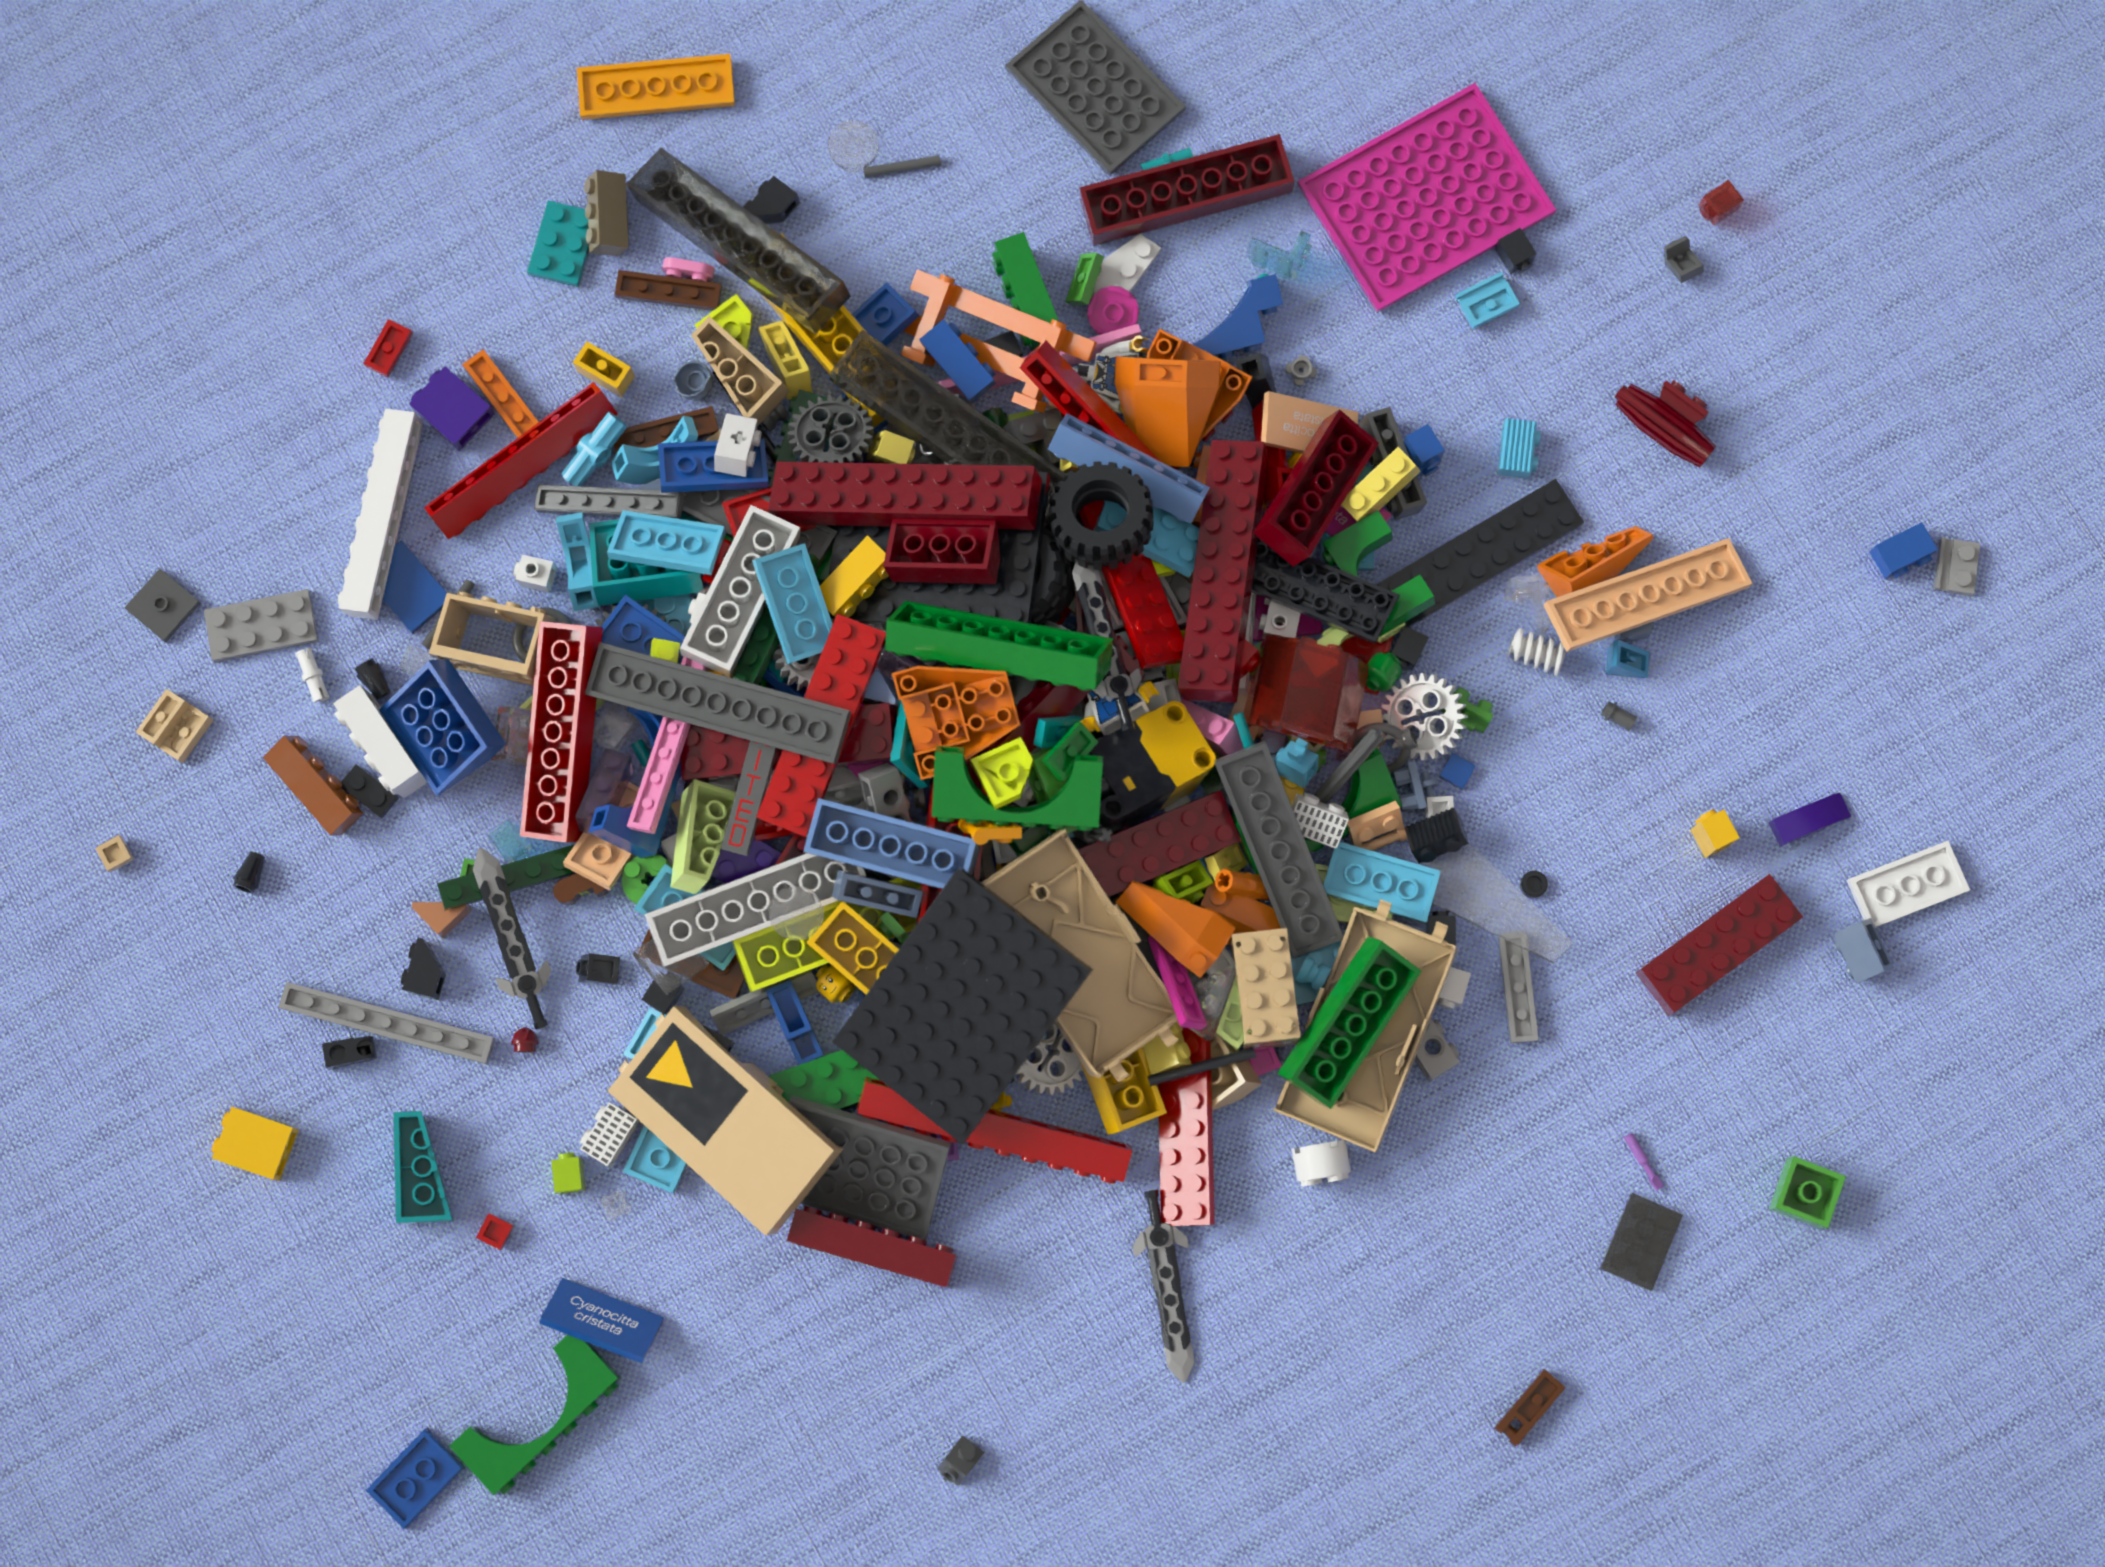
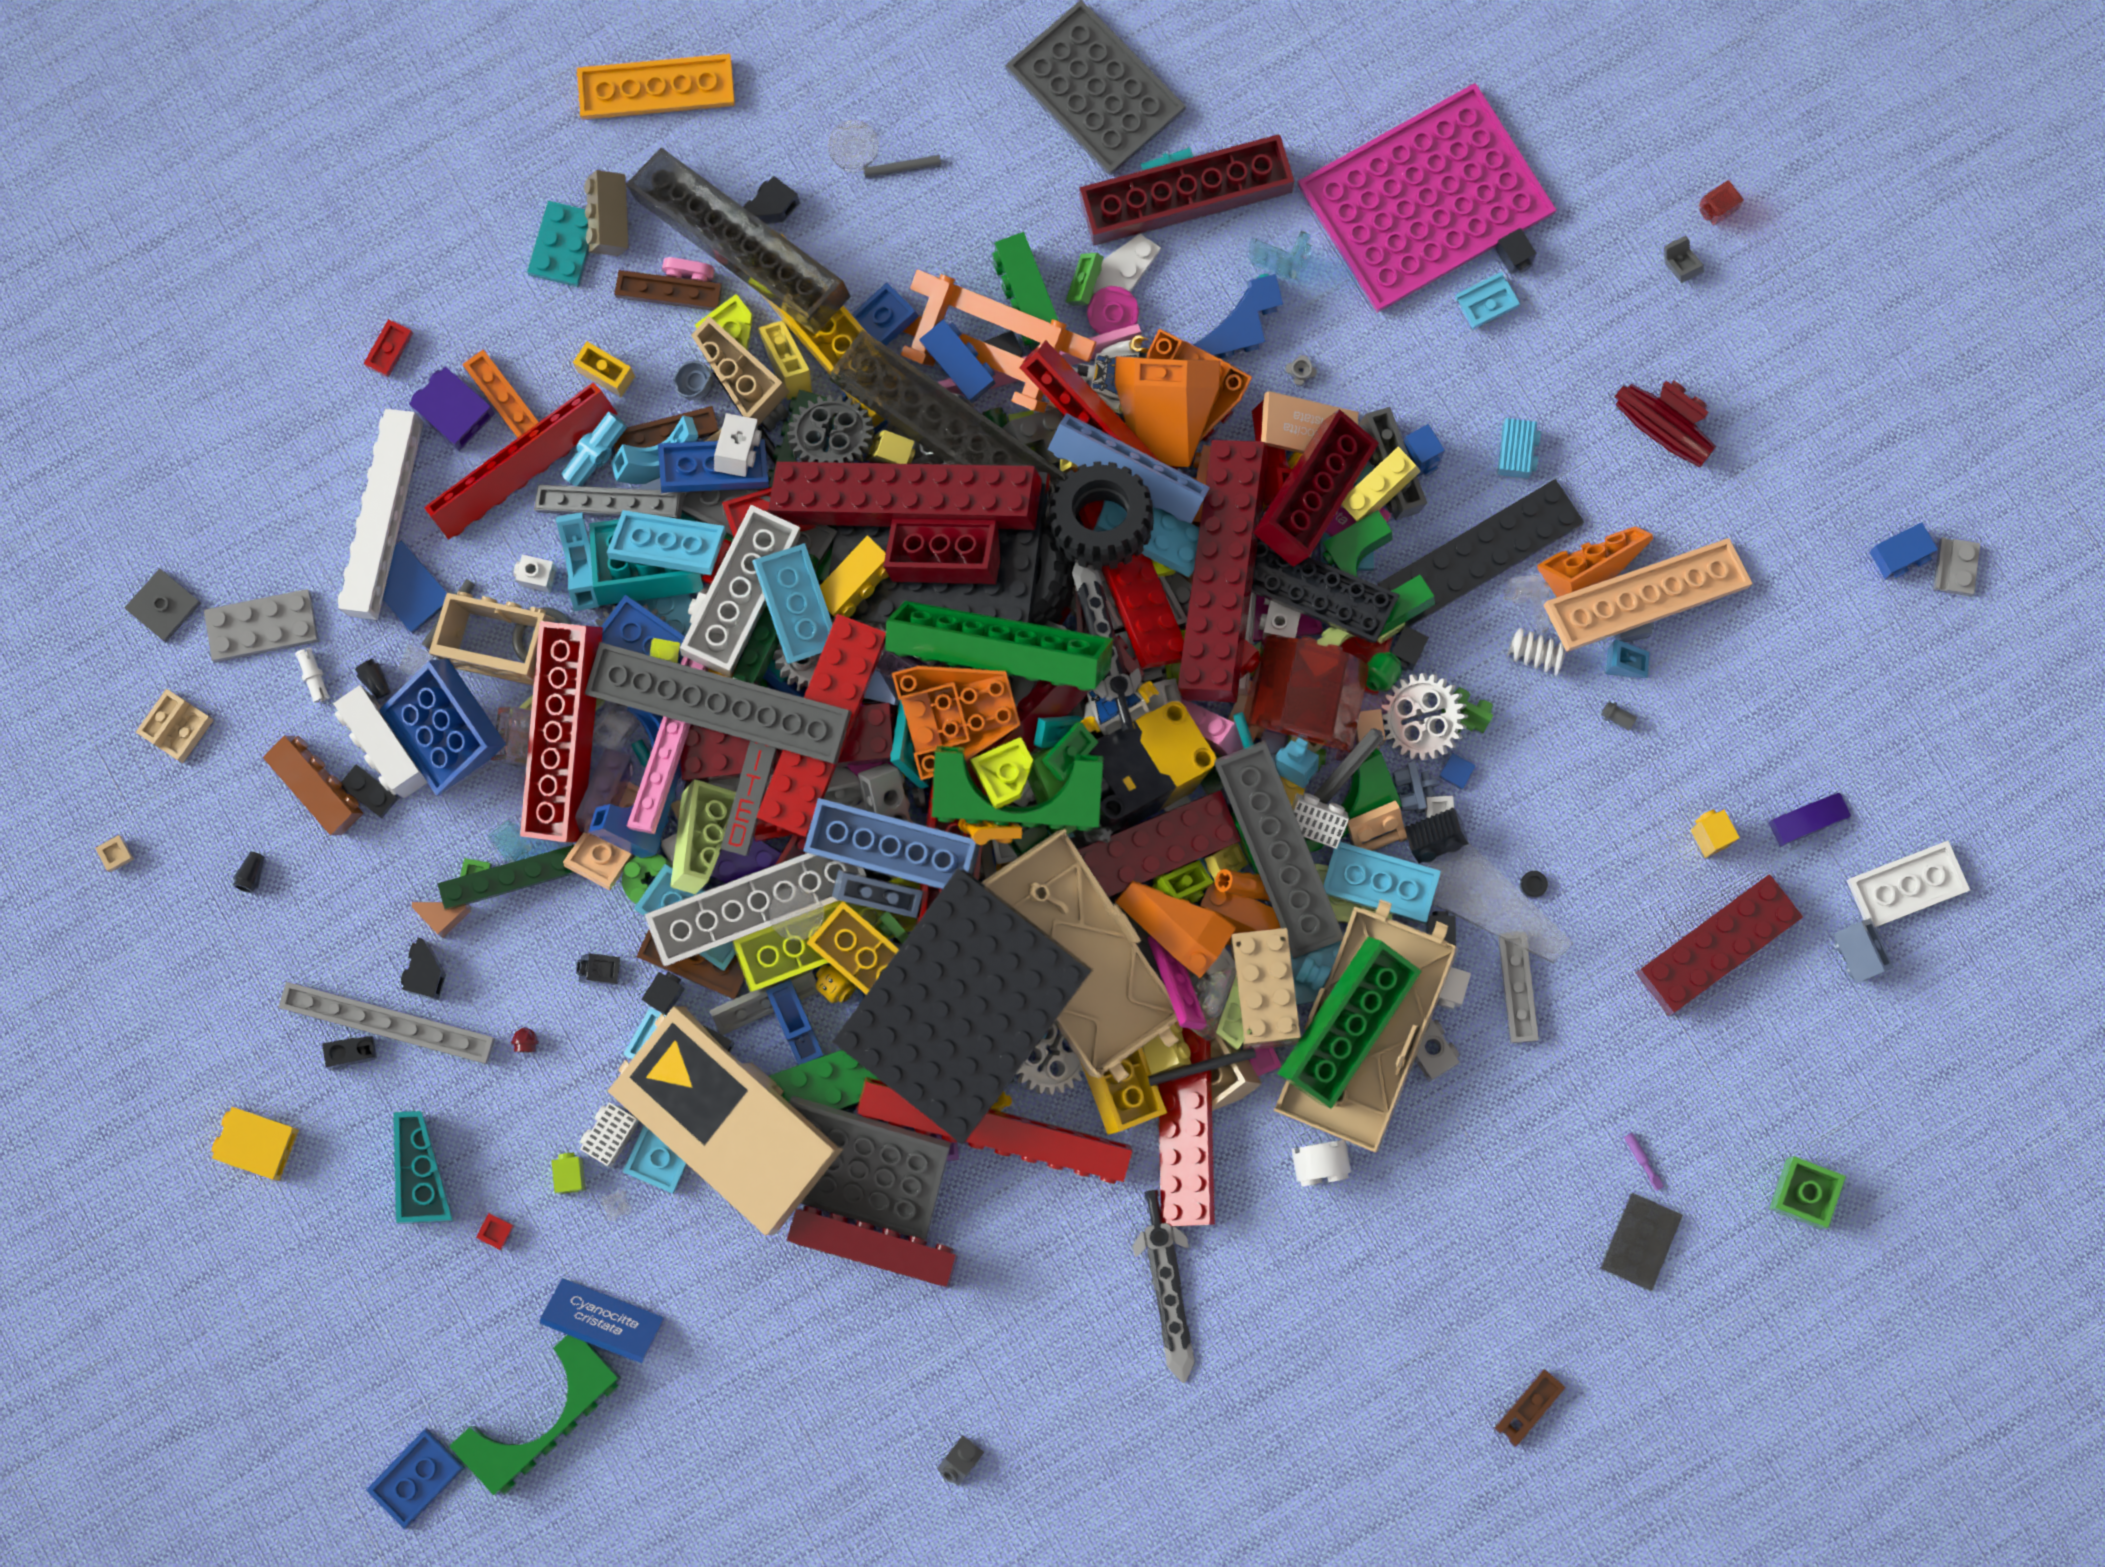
sword [473,848,551,1029] -> none
reddish brown leg [553,873,609,906] -> none
clear plate [632,938,709,995] -> none
black slope [1235,353,1277,410] -> none
dark grey piece [1346,723,1418,775] -> none

